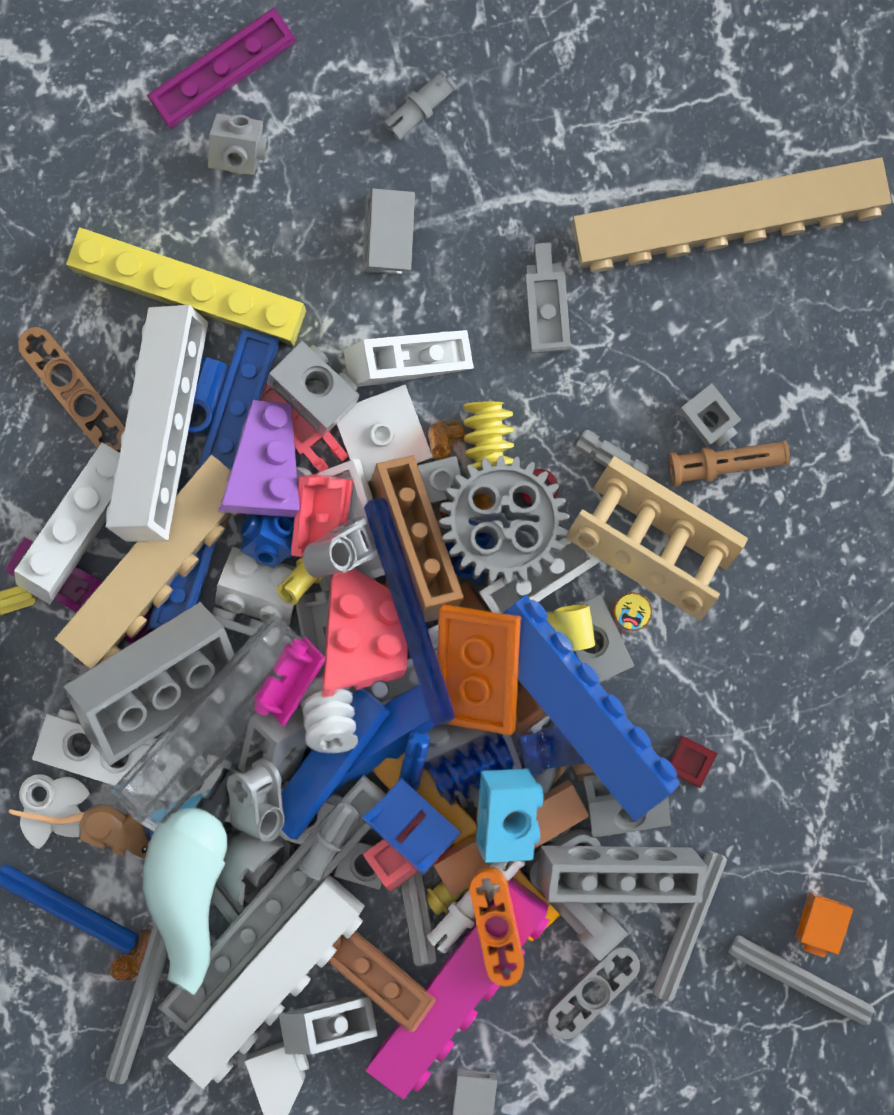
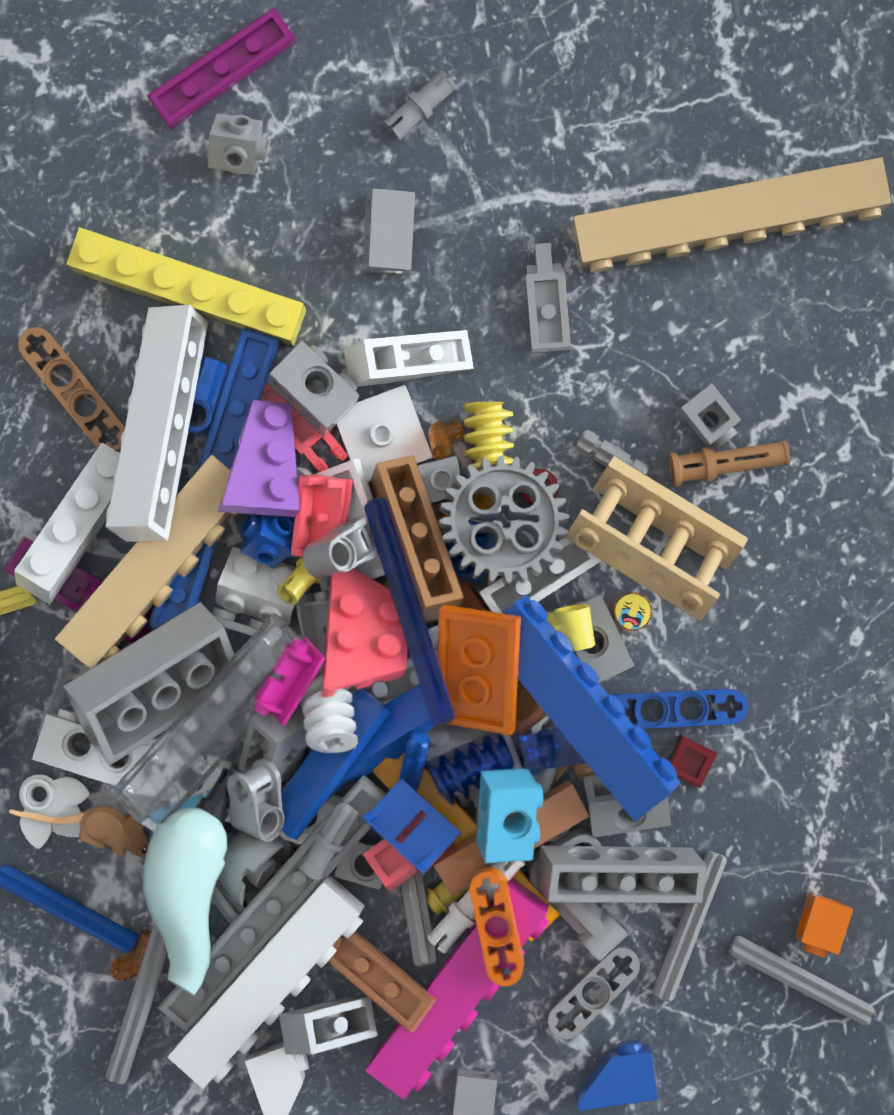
none -> blue slope [576,1040,658,1111]
none -> blue beam [612,689,748,729]

